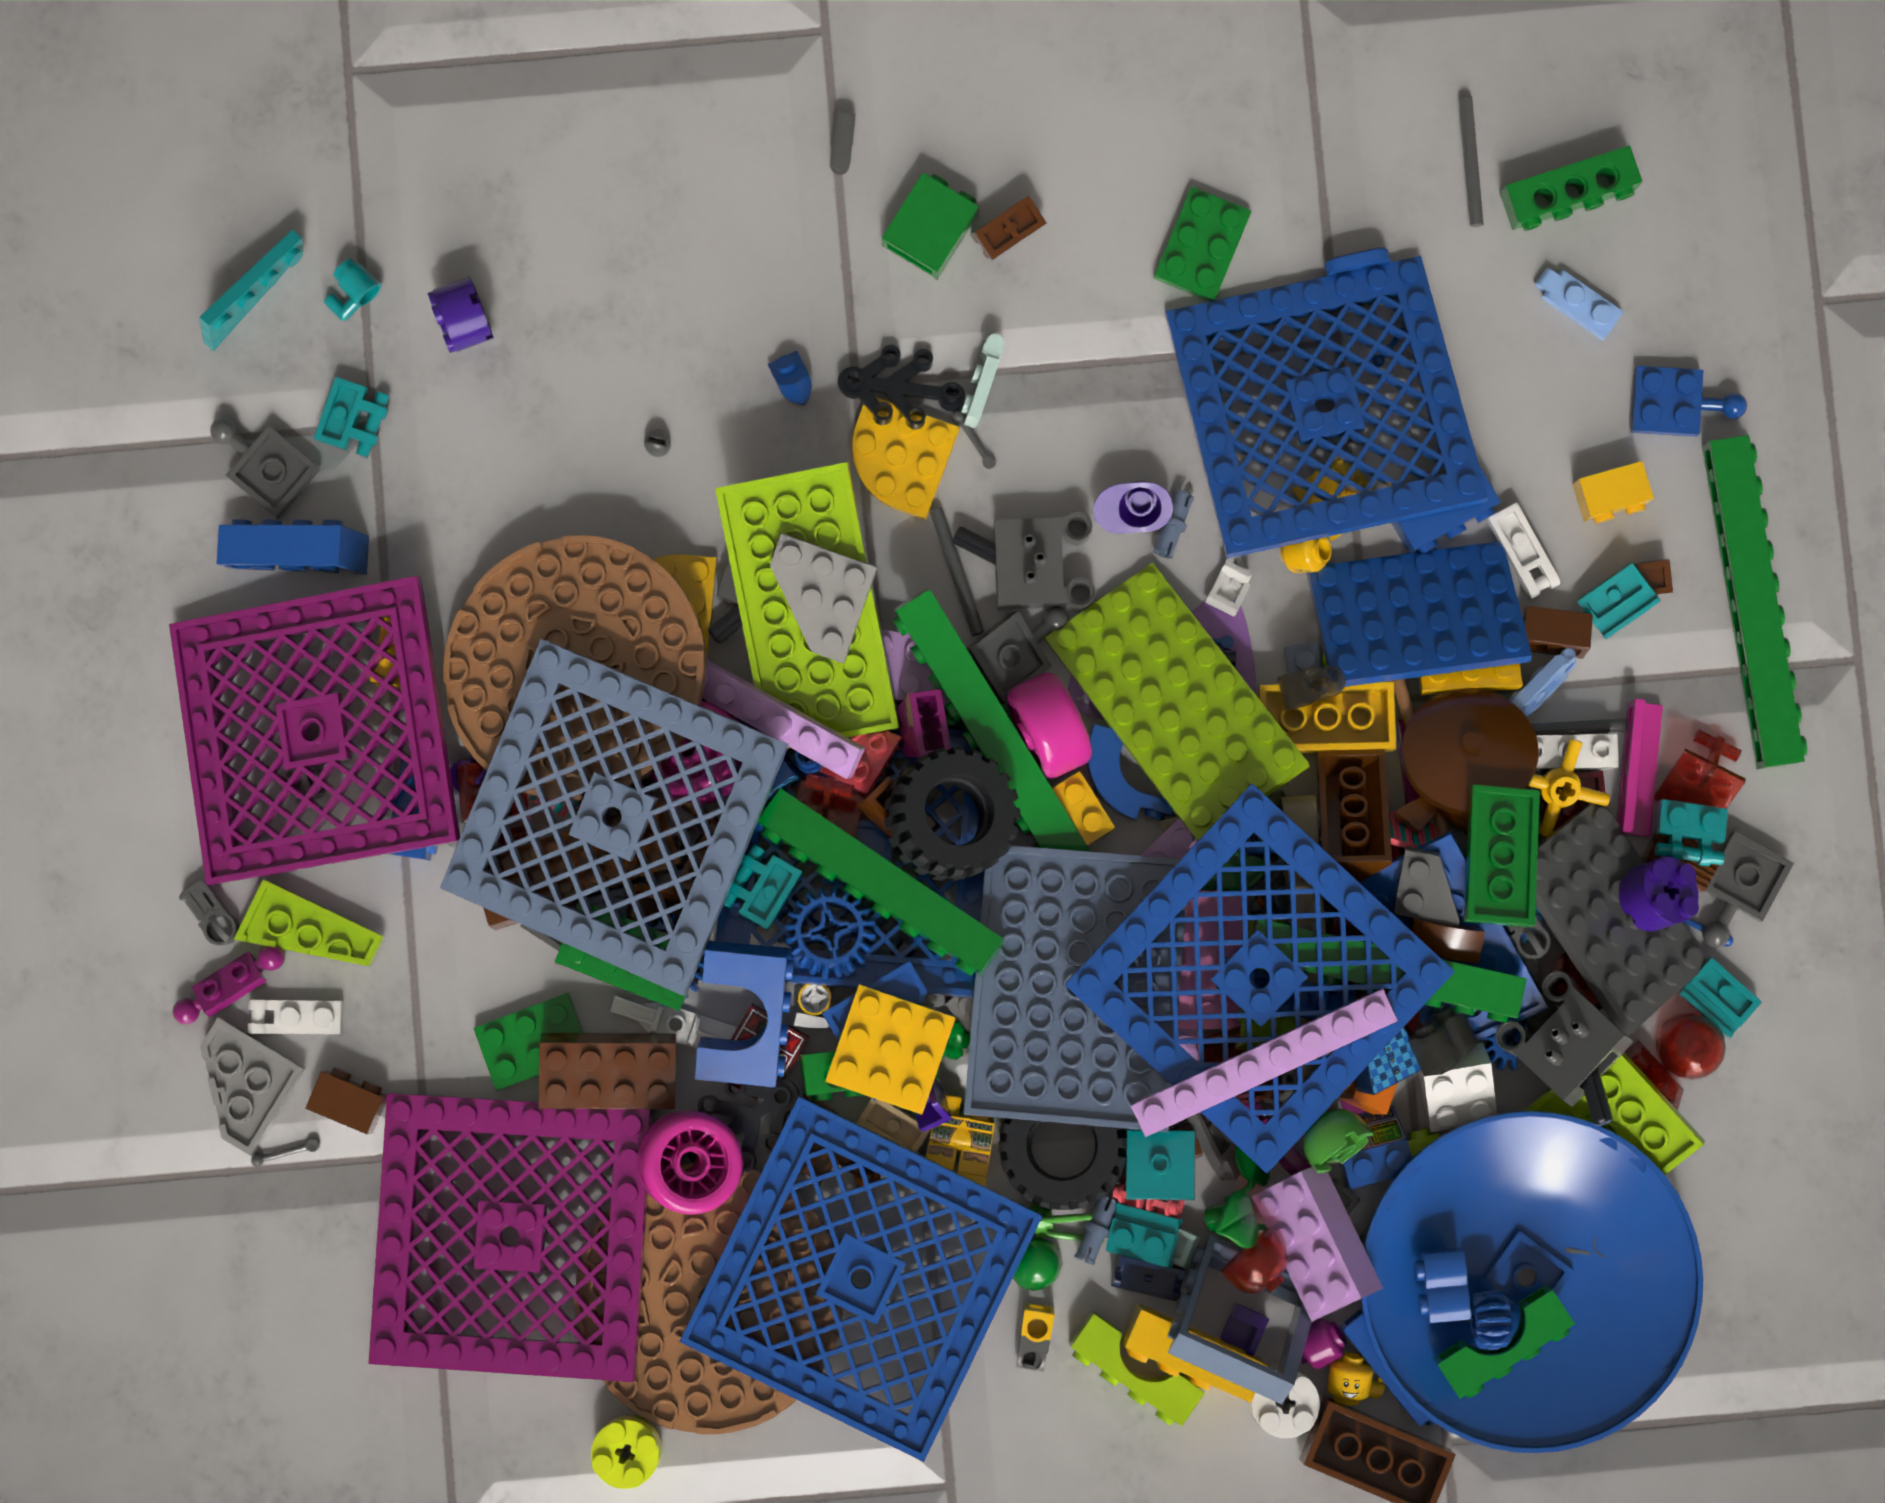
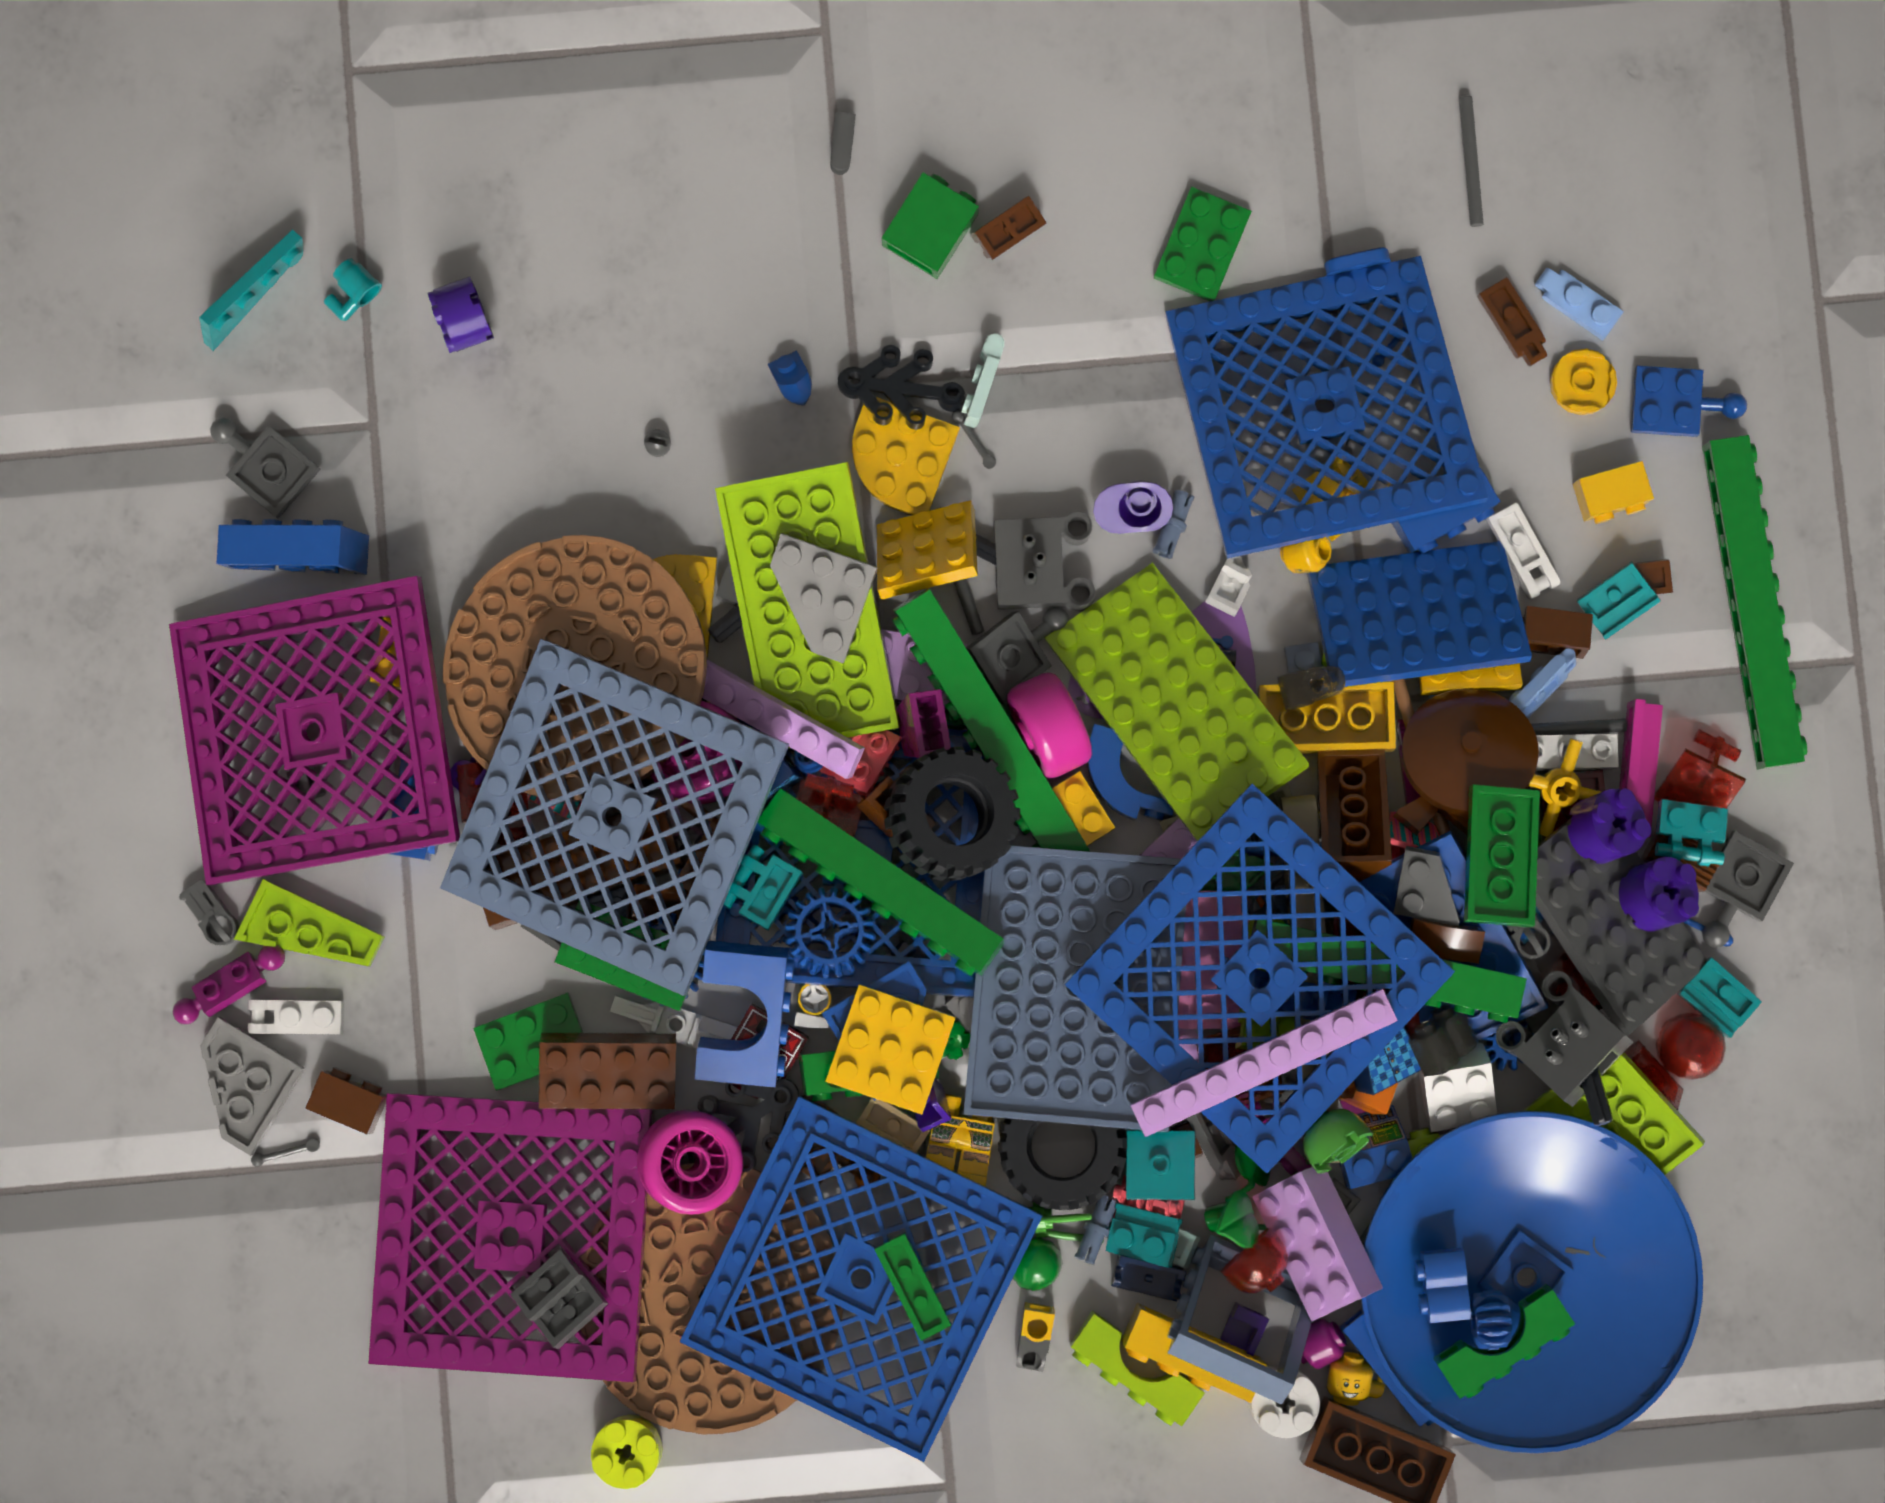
teal plate [313,377,390,458] -> none
green brick [1500,145,1643,231] -> none
none -> dark grey slope [510,1249,609,1349]
none -> green plate [874,1232,952,1341]
none -> yellow plate [877,500,978,600]
none -> reddish brown hinge [1477,277,1547,366]
none -> yellow tile [1550,348,1617,415]
none -> dark purple brick [1568,788,1651,864]

